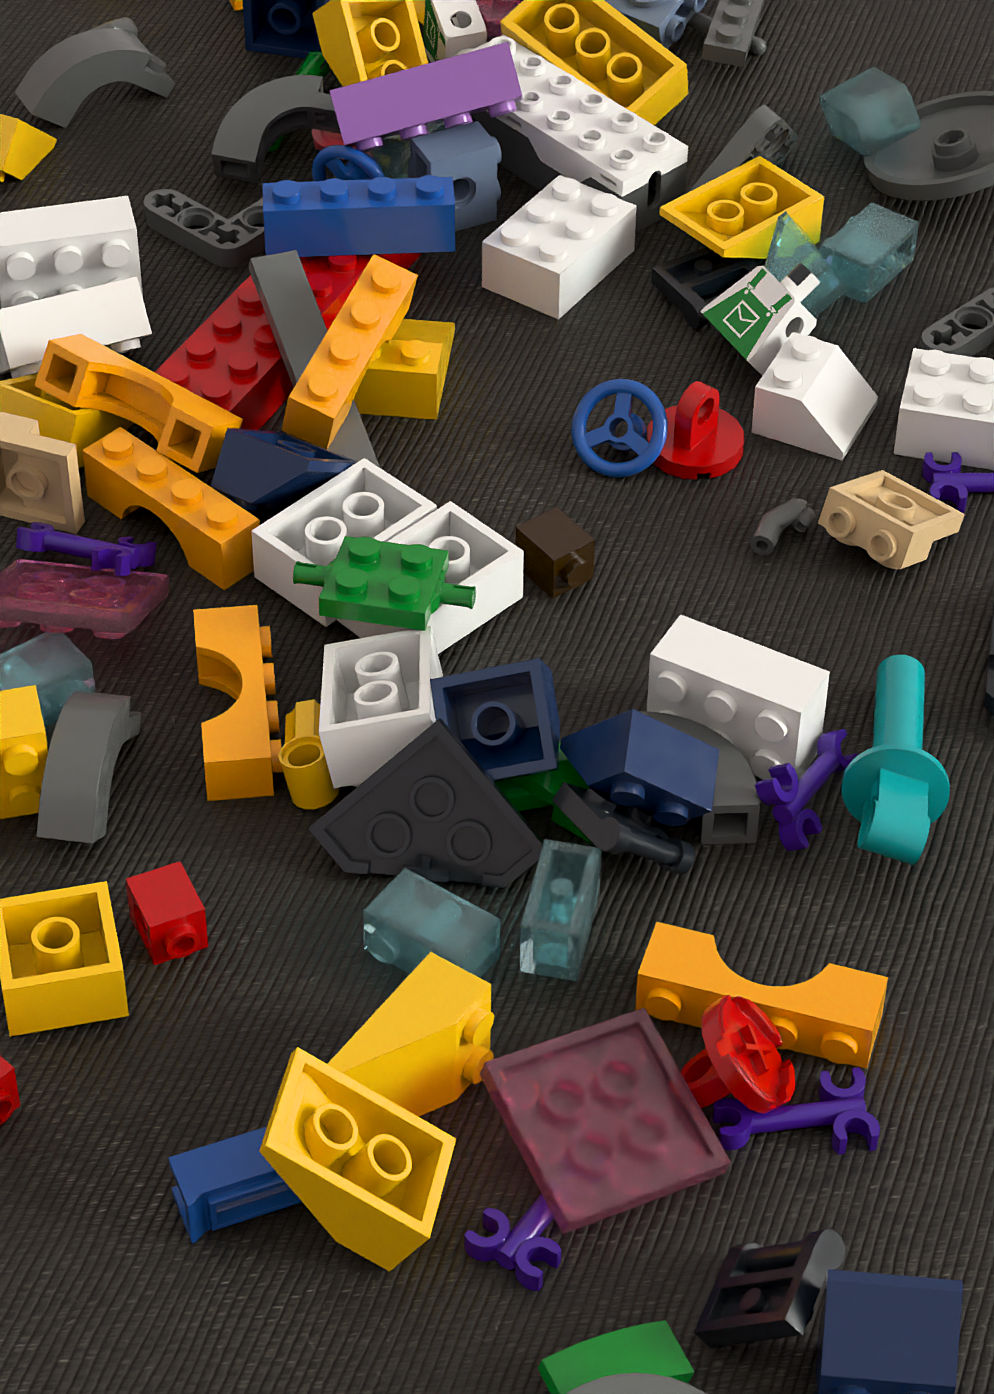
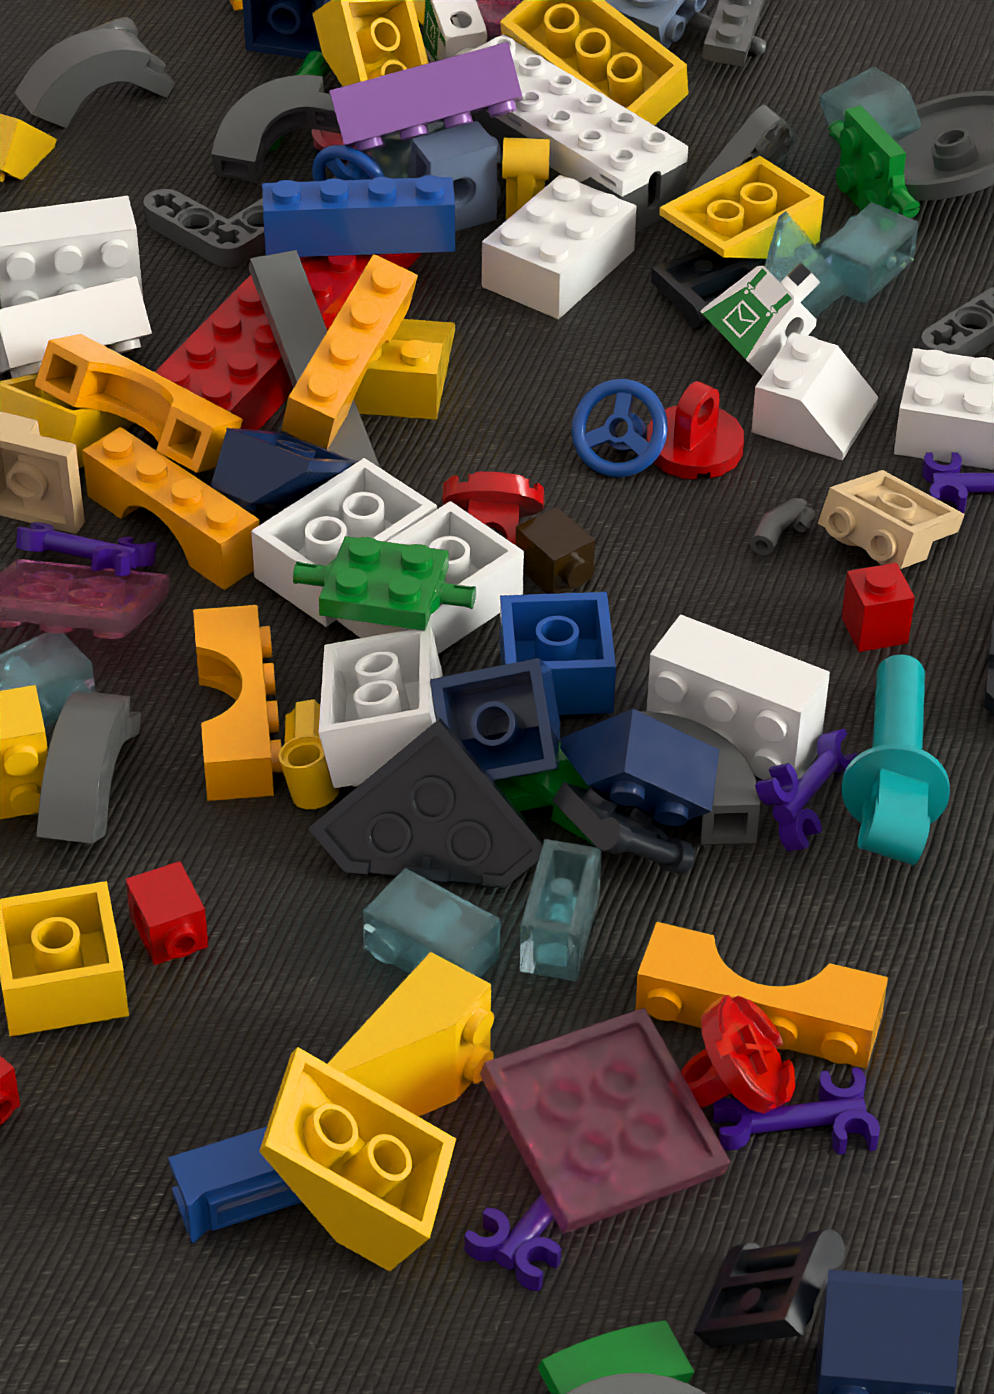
none -> red tile [442,471,545,545]
none -> blue brick [499,592,616,715]
none -> yellow piece [502,138,550,220]
none -> green plate [828,105,920,233]
none -> red brick [841,563,915,652]

